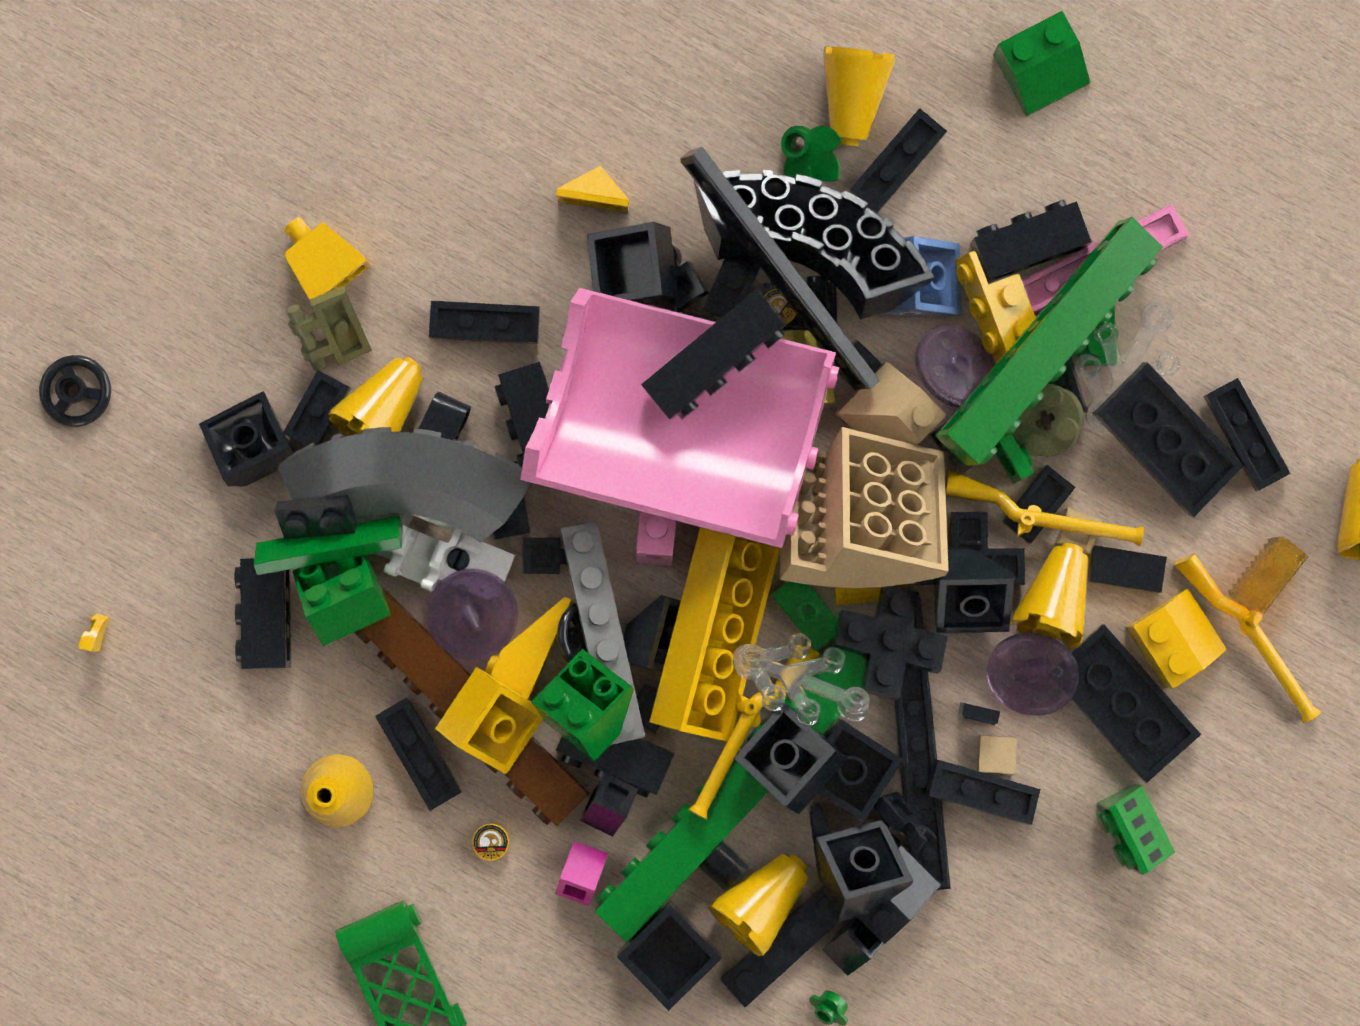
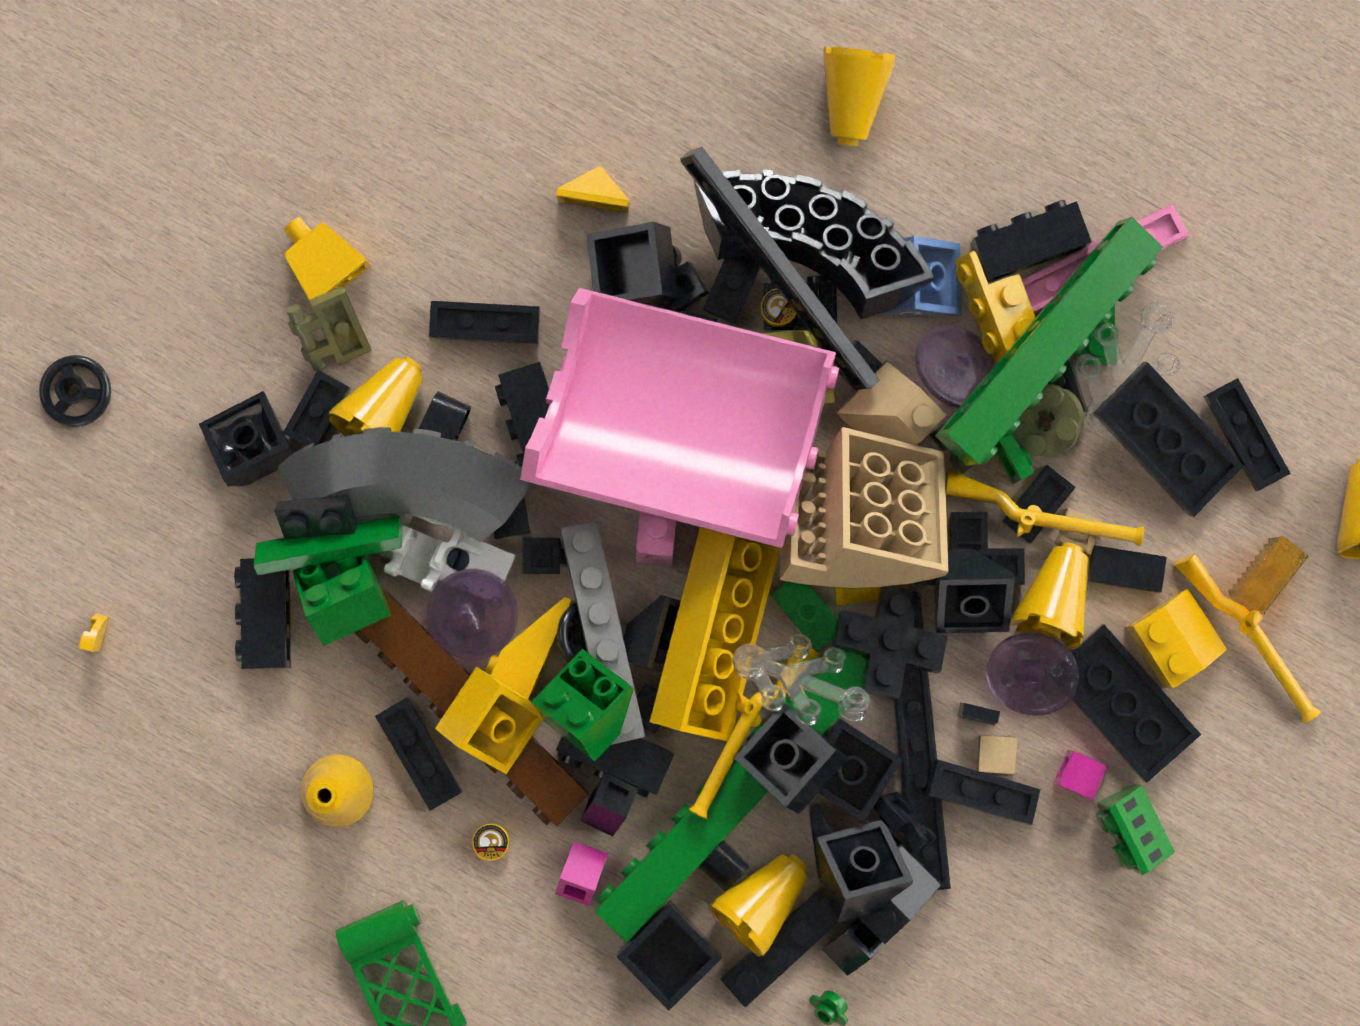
black brick [641,289,787,420] -> none
green plate [781,126,842,182] -> none
black plate [849,108,947,214] -> none
green slope [993,10,1091,117] -> none
none -> dark pink brick [1053,750,1108,801]

